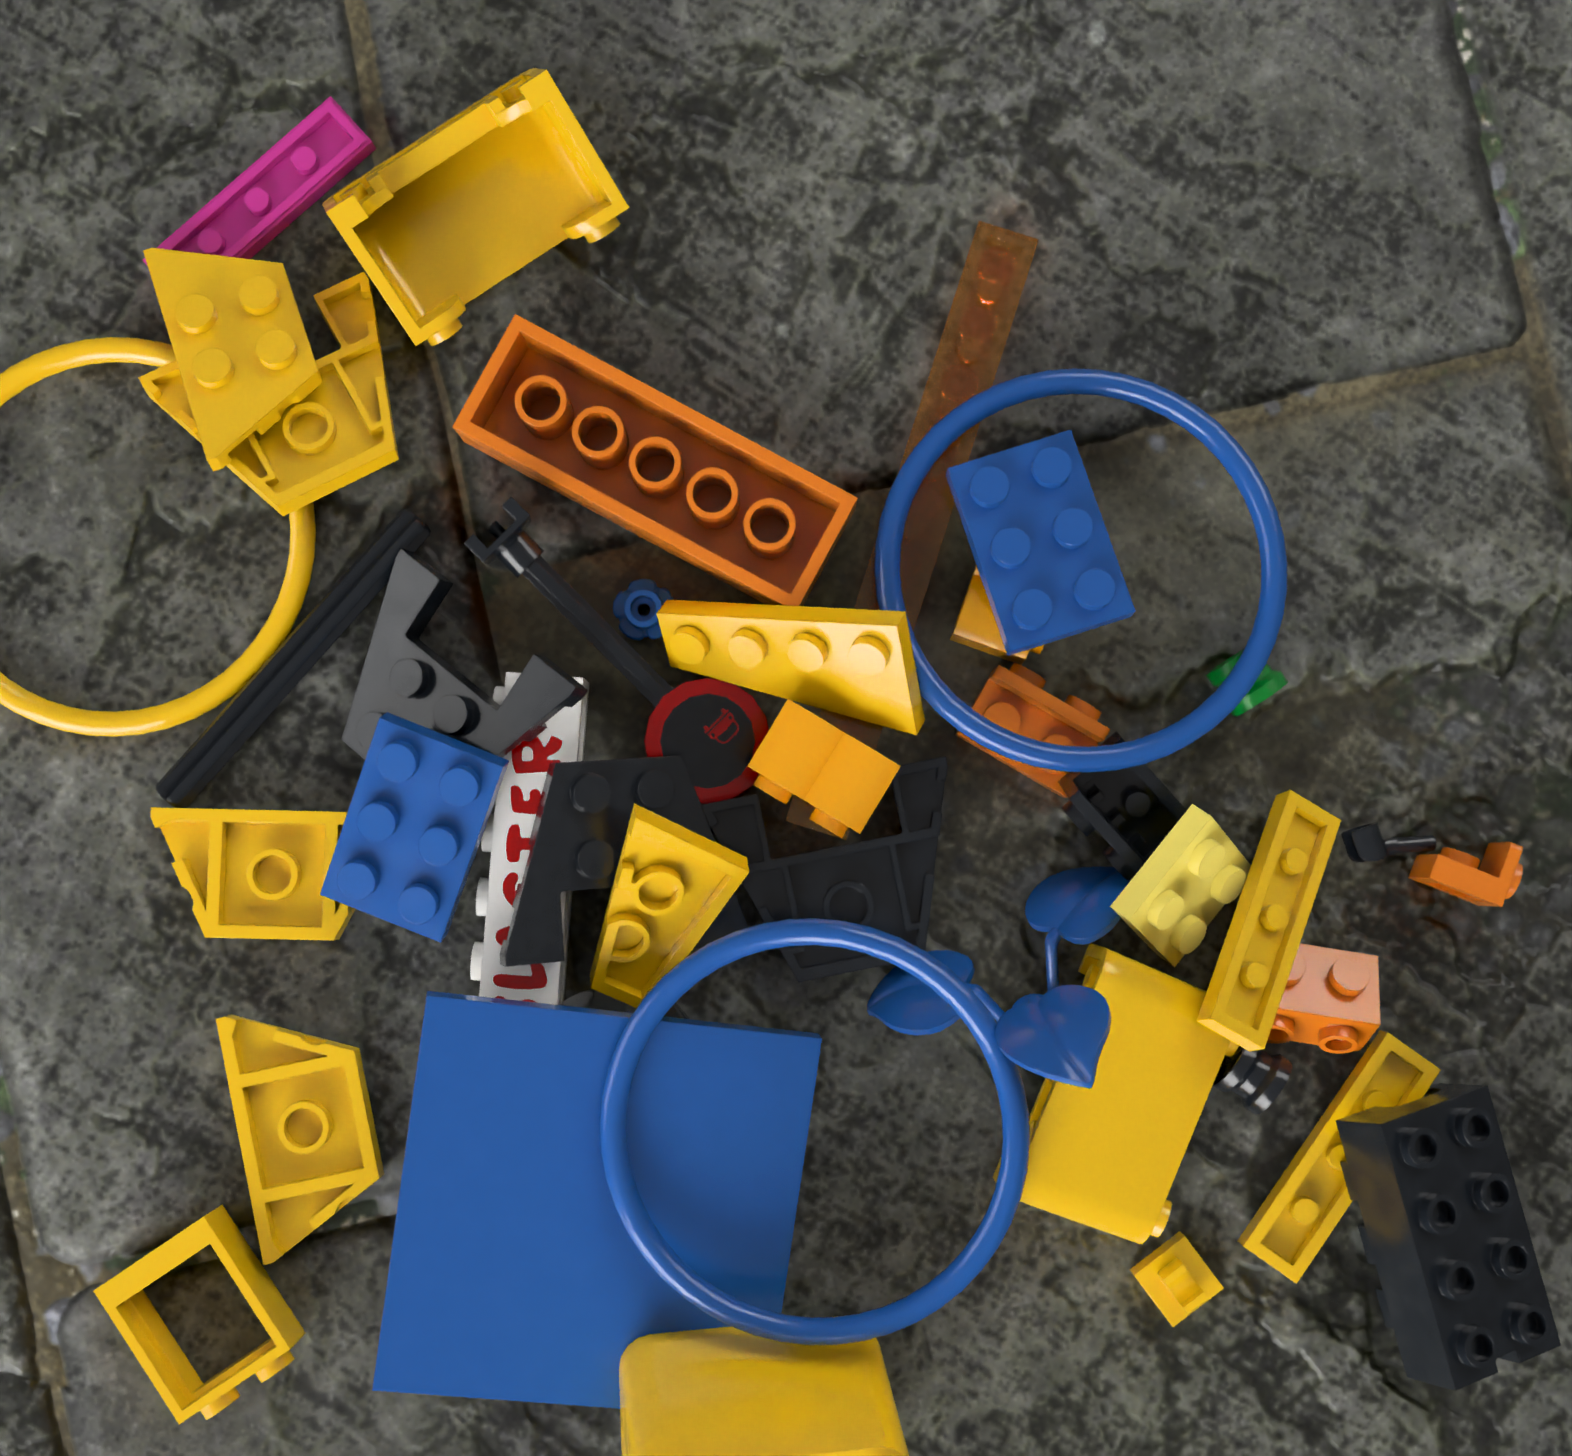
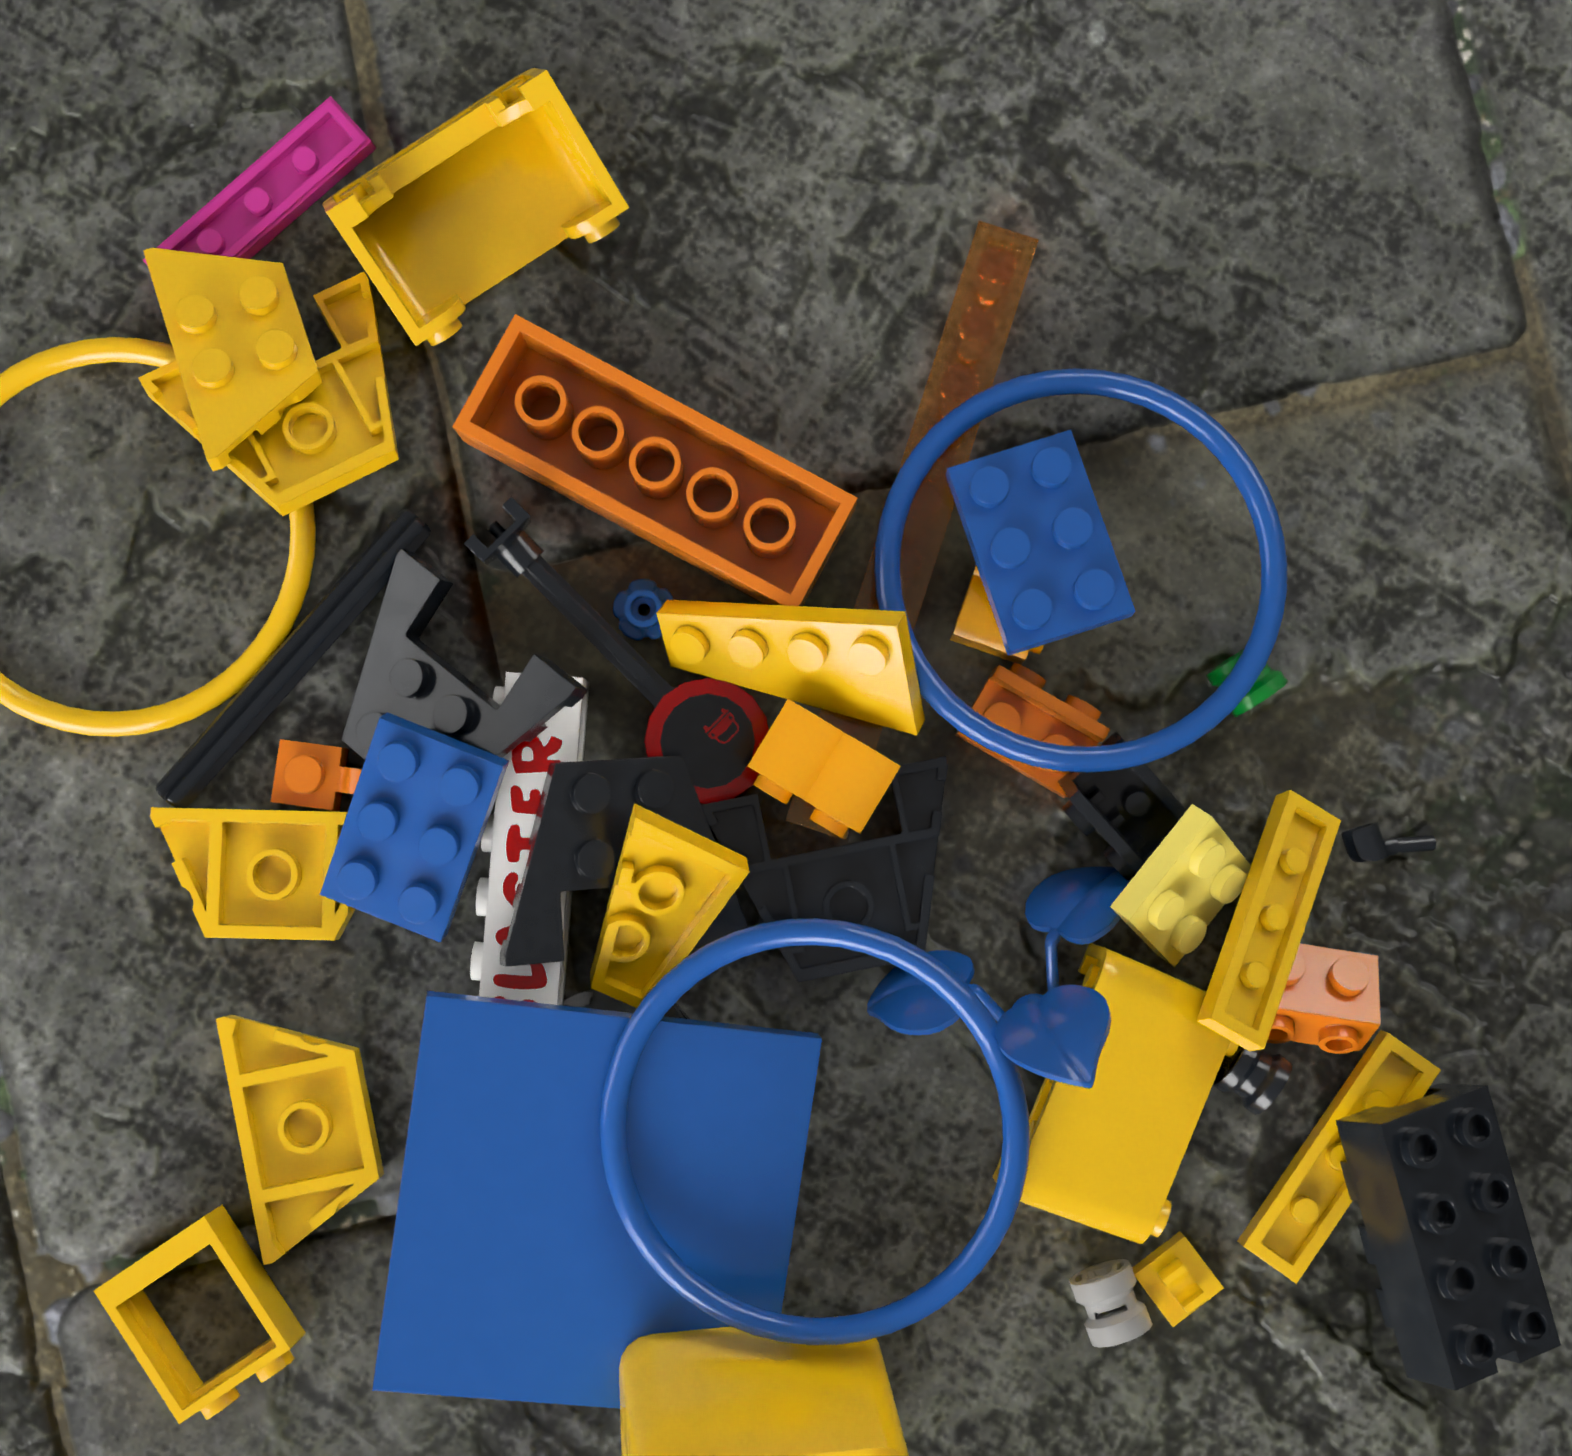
orange bracket [1408,842,1523,907] -> none
none -> orange plate [270,739,362,811]
none -> light grey wheel [1069,1259,1153,1348]

